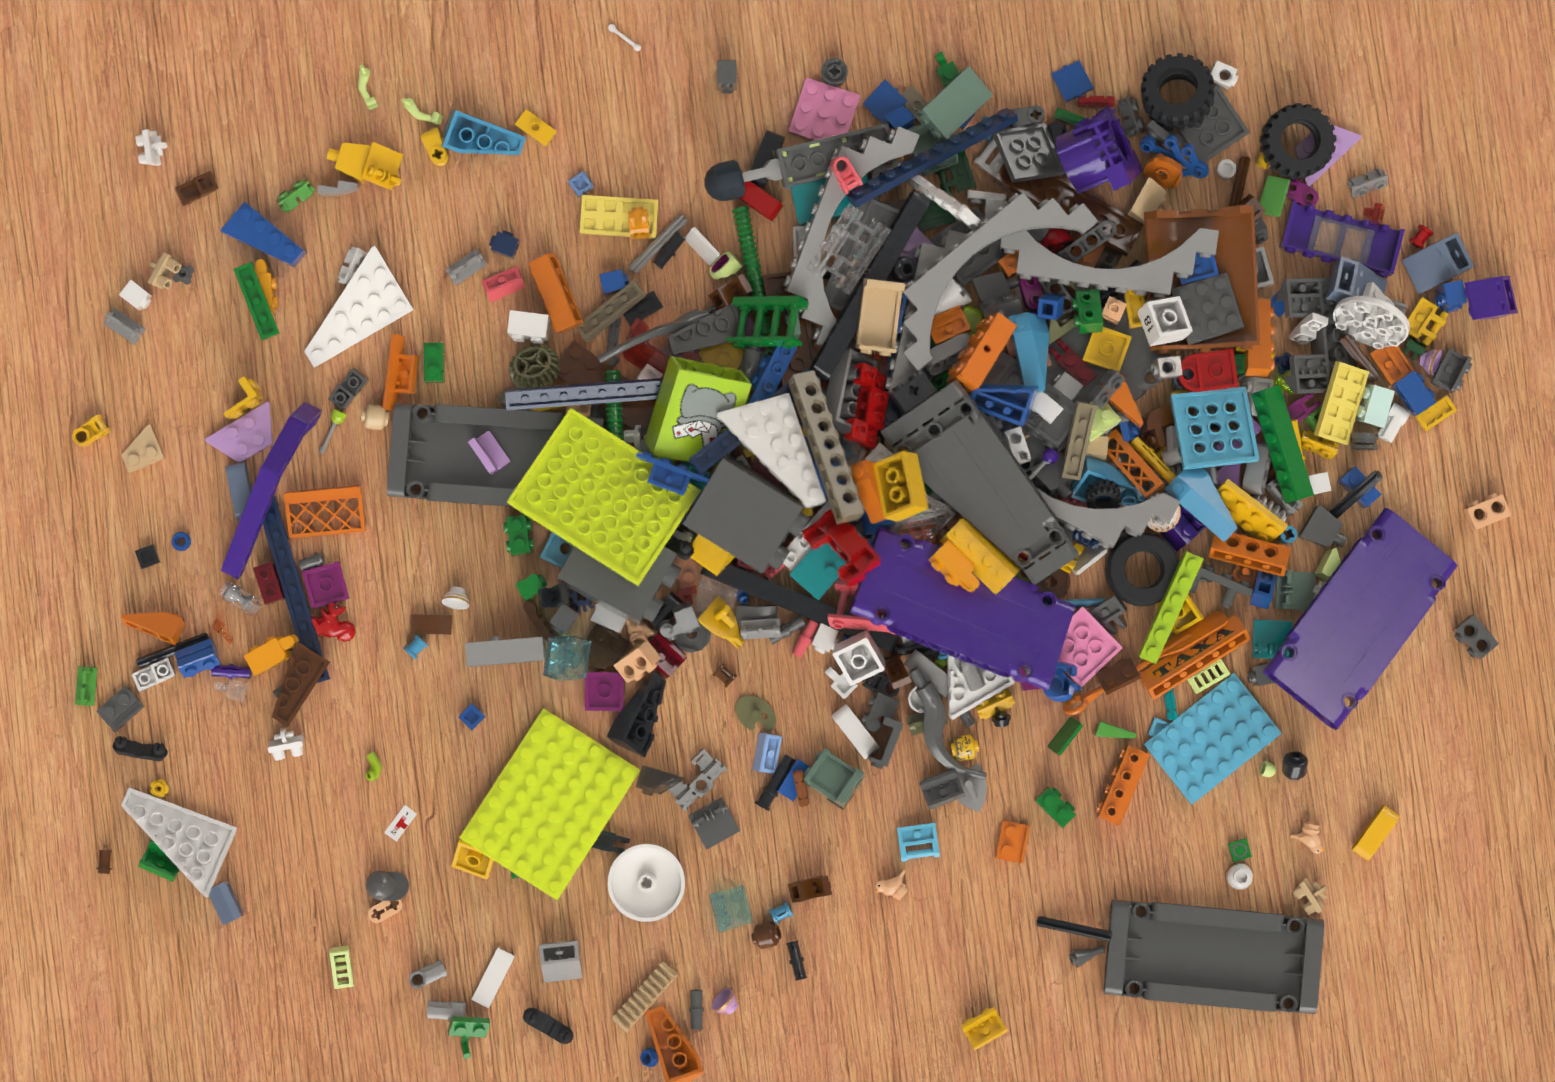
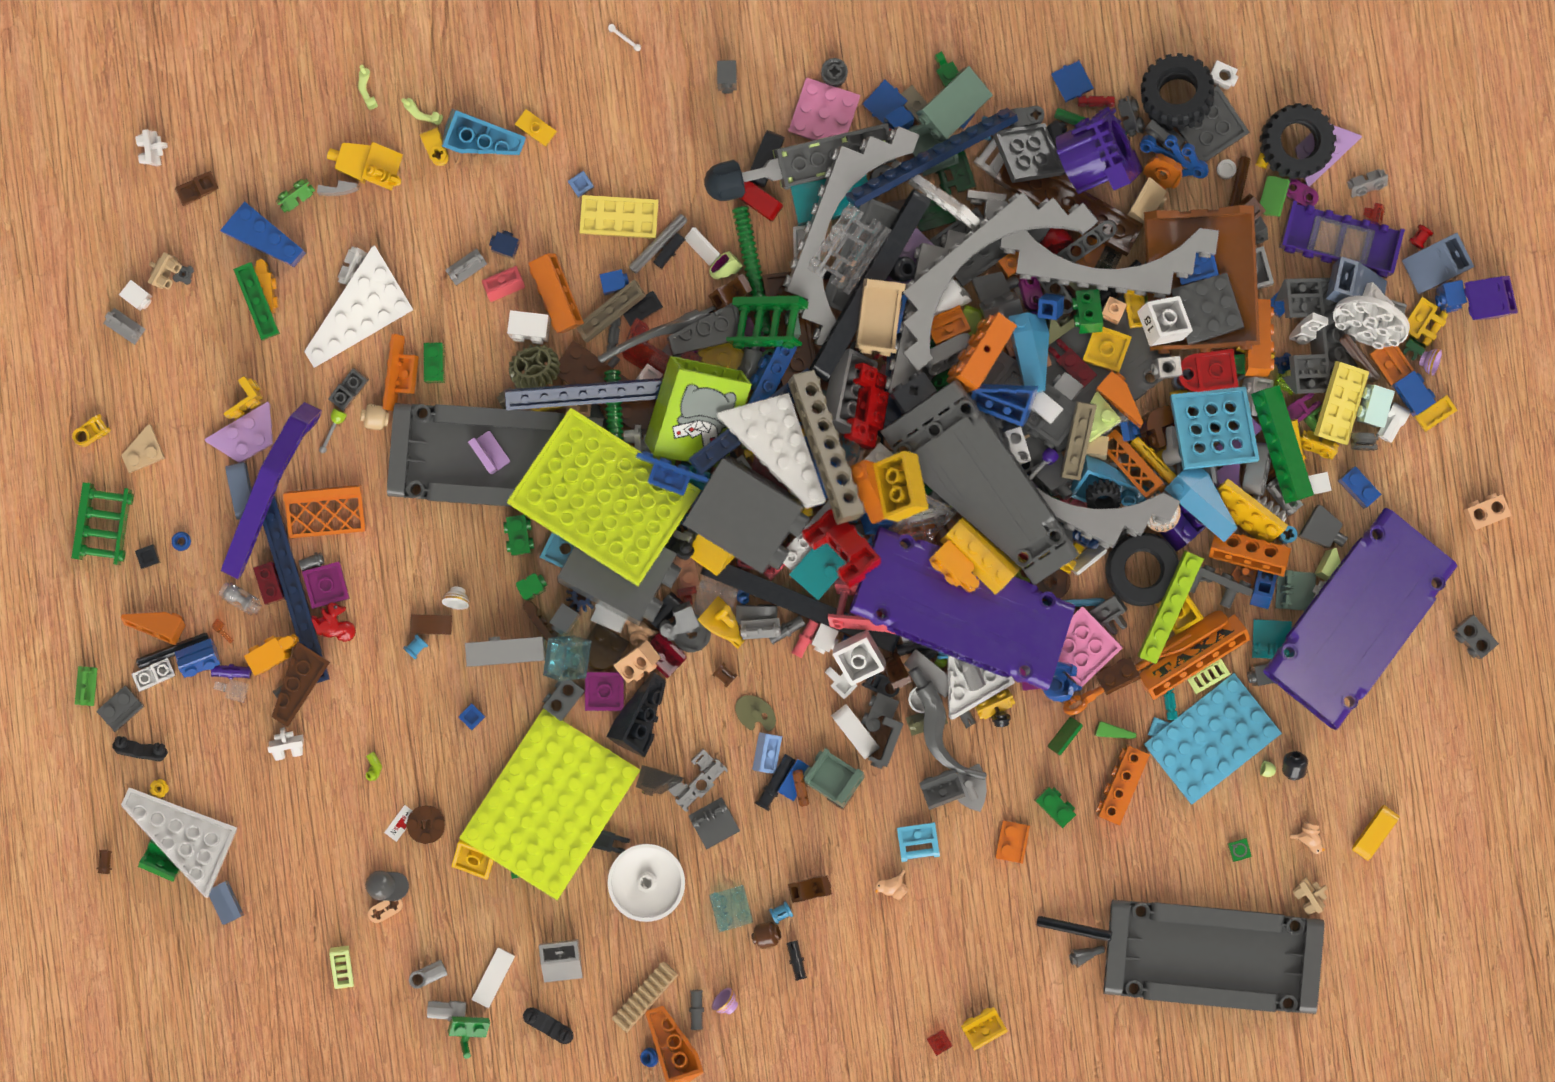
black bracket [538,583,569,608] -> none
light orange hinge [628,207,651,240] -> none
coral piece [830,157,863,195] -> none
yellow head [950,734,979,761] -> none
dark grey hinge [1087,368,1125,409] -> none
white piece [1226,863,1253,890] -> none
black axle [1329,471,1383,518] -> none
dark grey bracket [1431,348,1472,393] -> none
none -> green fence [71,482,134,565]
none -> reddish brown plate [406,805,445,844]
none -> dark grey brick [542,677,585,721]
none -> clear red tile [926,1029,953,1056]

